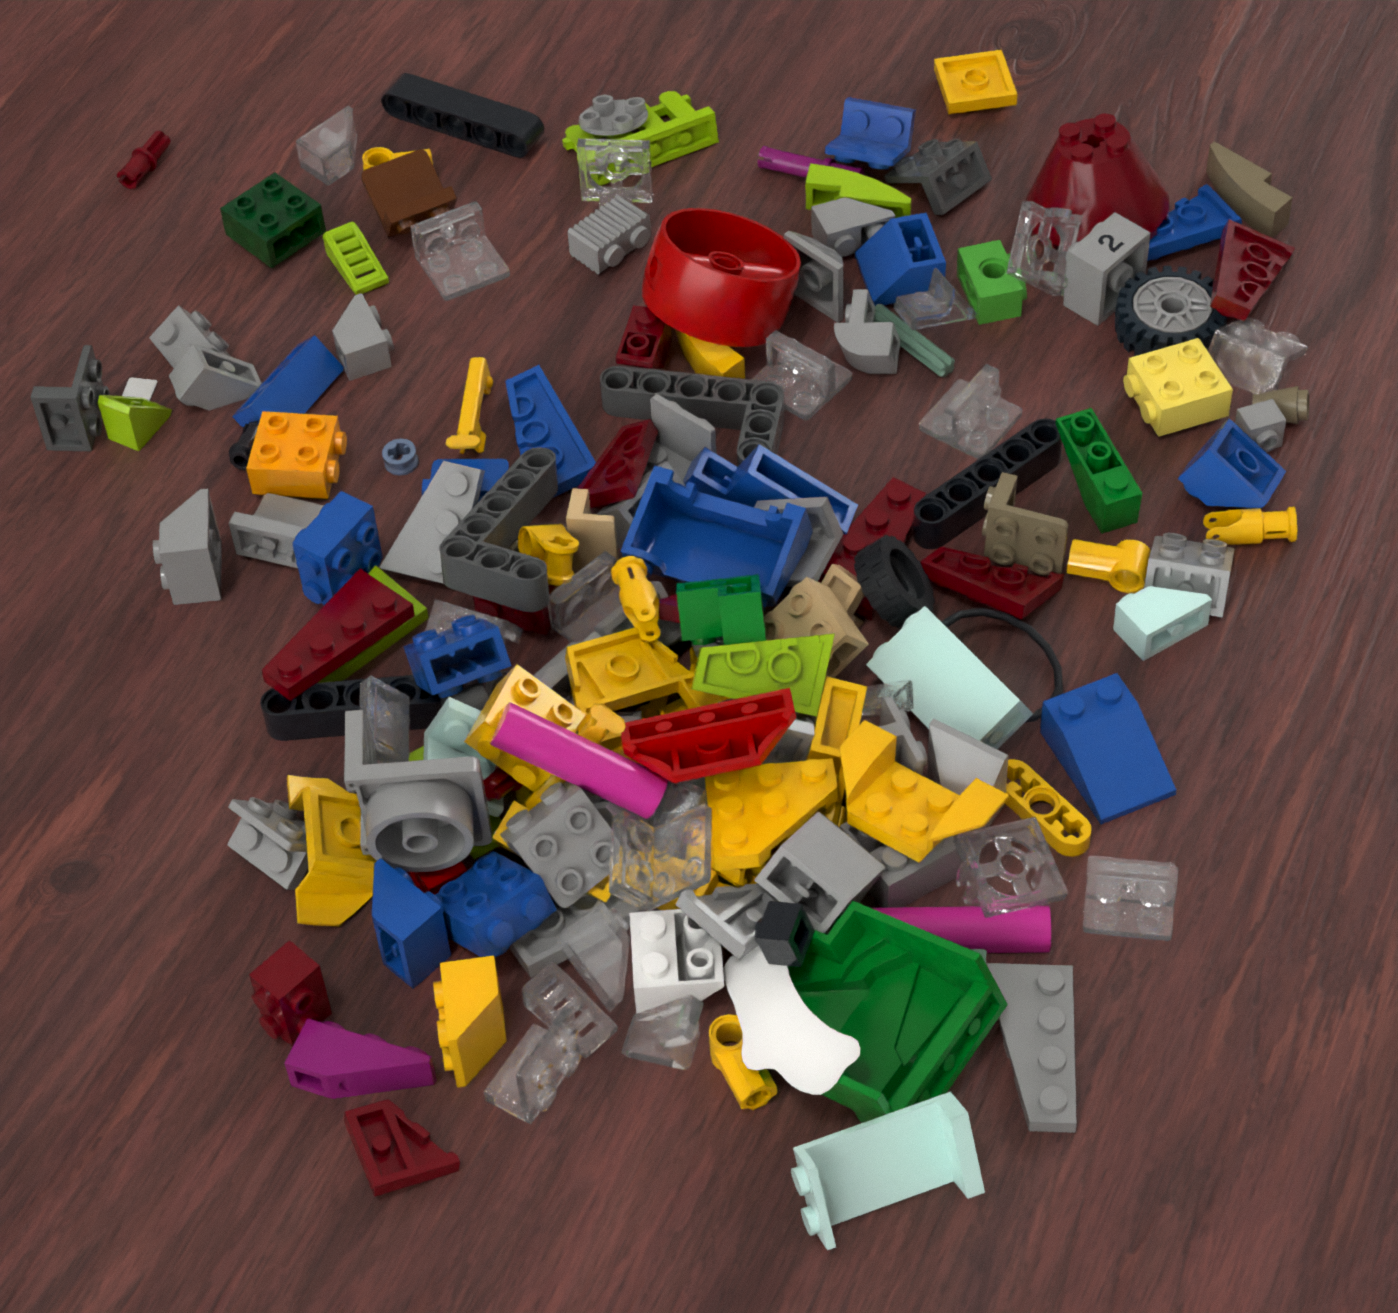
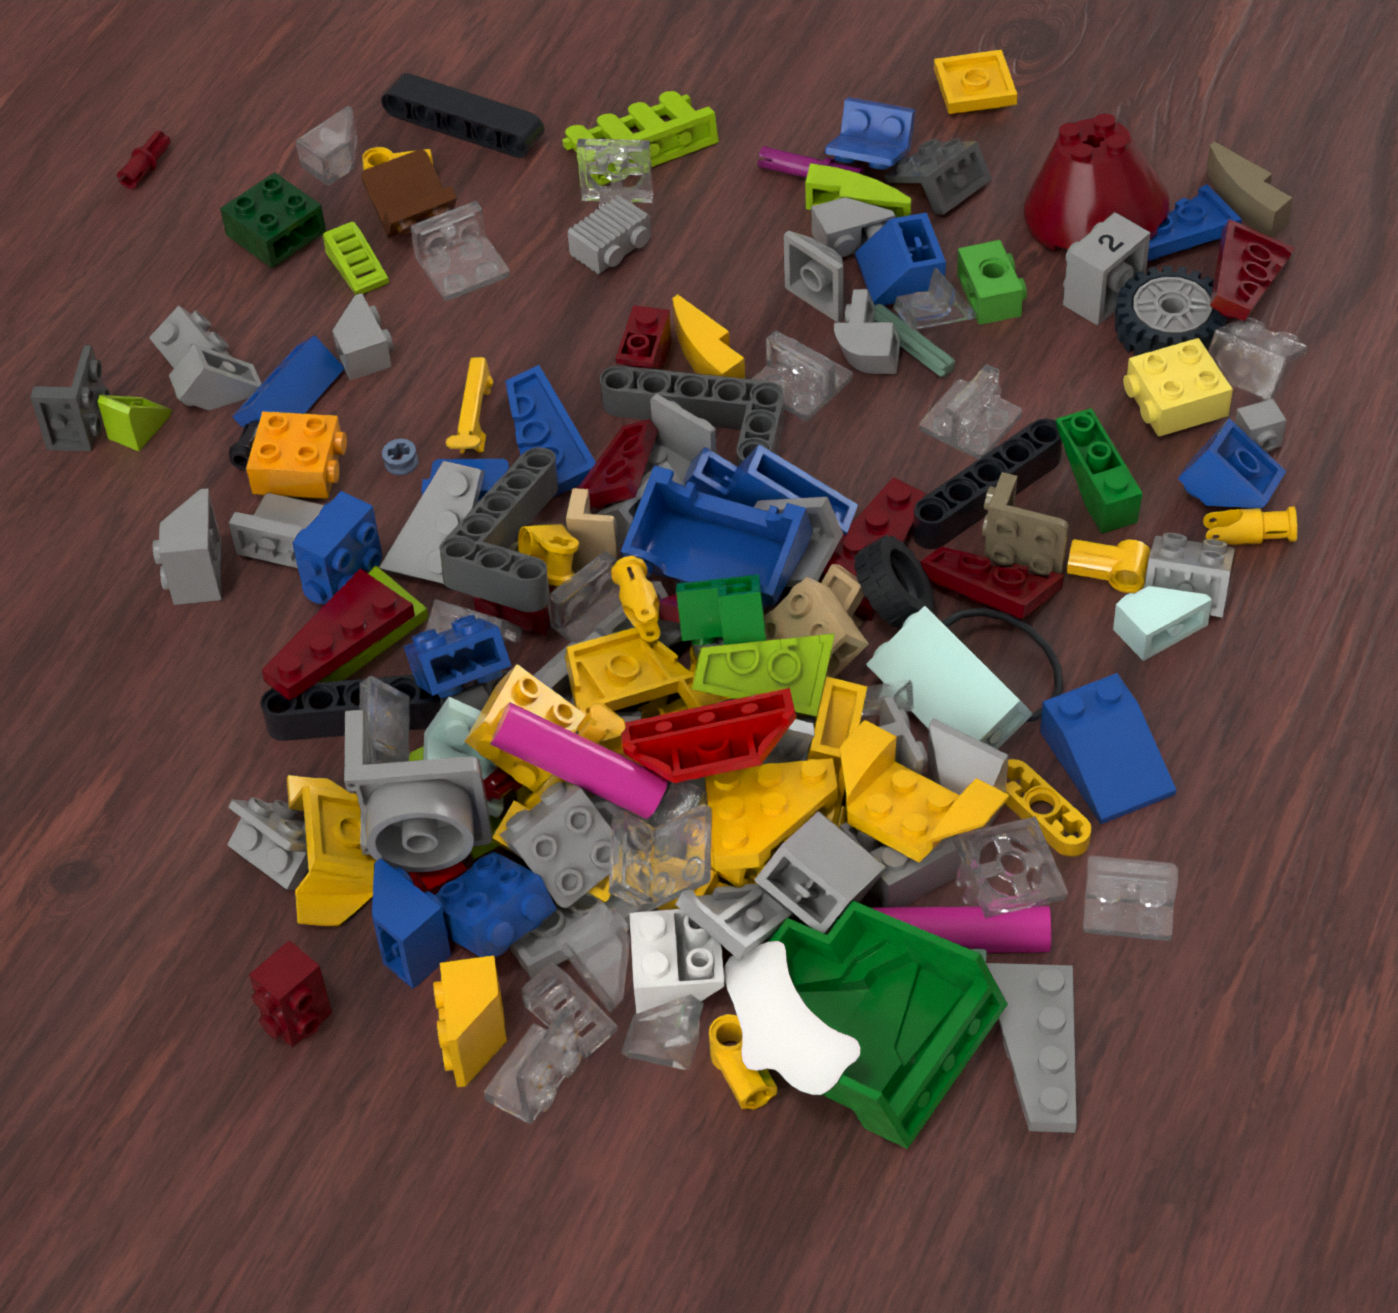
white sticker [122,377,157,400] -> none
magenta slope [284,1018,437,1099] -> none
dark red wing [344,1099,460,1197] -> none
light grey dish [579,95,648,136] -> none
red cylinder [642,208,801,347] -> none
black plate [755,901,815,967] -> none
light aqua panel [791,1091,985,1250] -> none
clear piece [1006,201,1082,296] -> none
dark tan cone [1252,386,1309,424] -> none

